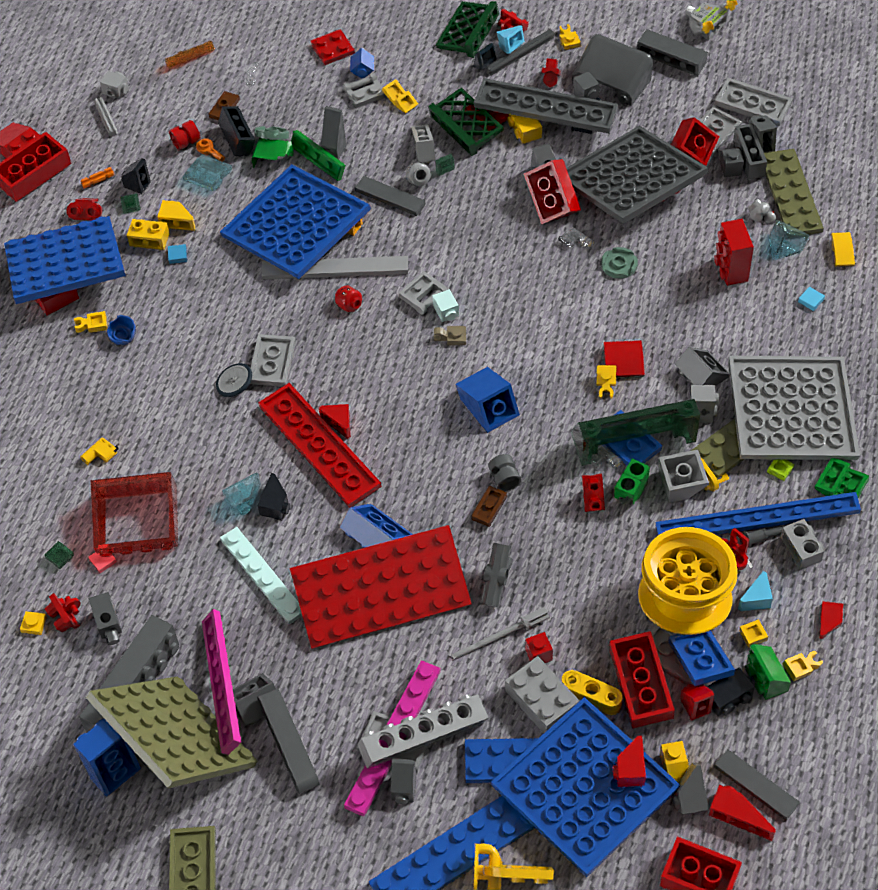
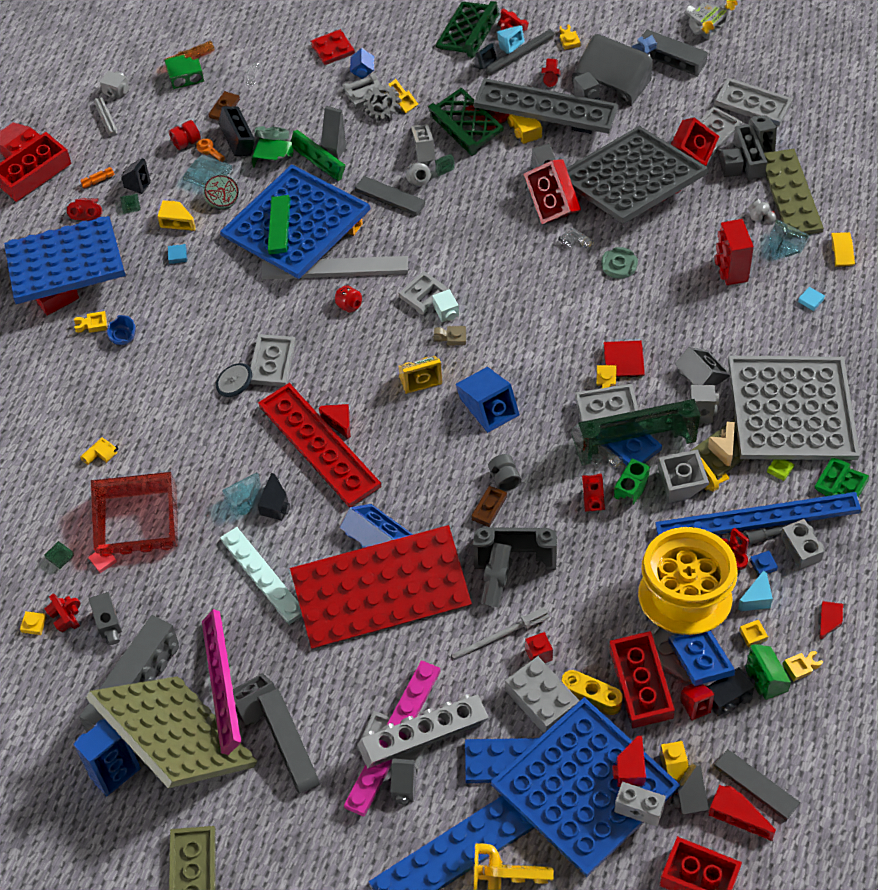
yellow brick [127,219,170,250] -> none
none -> green piece [164,55,204,89]
none -> tile [203,174,239,210]
none -> green tile [268,195,291,254]
none -> light grey gear [363,83,401,121]
none -> yellow slope [398,356,442,394]
none -> dark grey windscreen [473,527,557,570]
none -> light grey tile [575,384,640,427]
none -> light grey brick [614,782,666,827]
none -> medium blue hips [632,35,657,55]
none -> tan slope [708,422,735,466]
none -> blue plate [750,551,778,577]

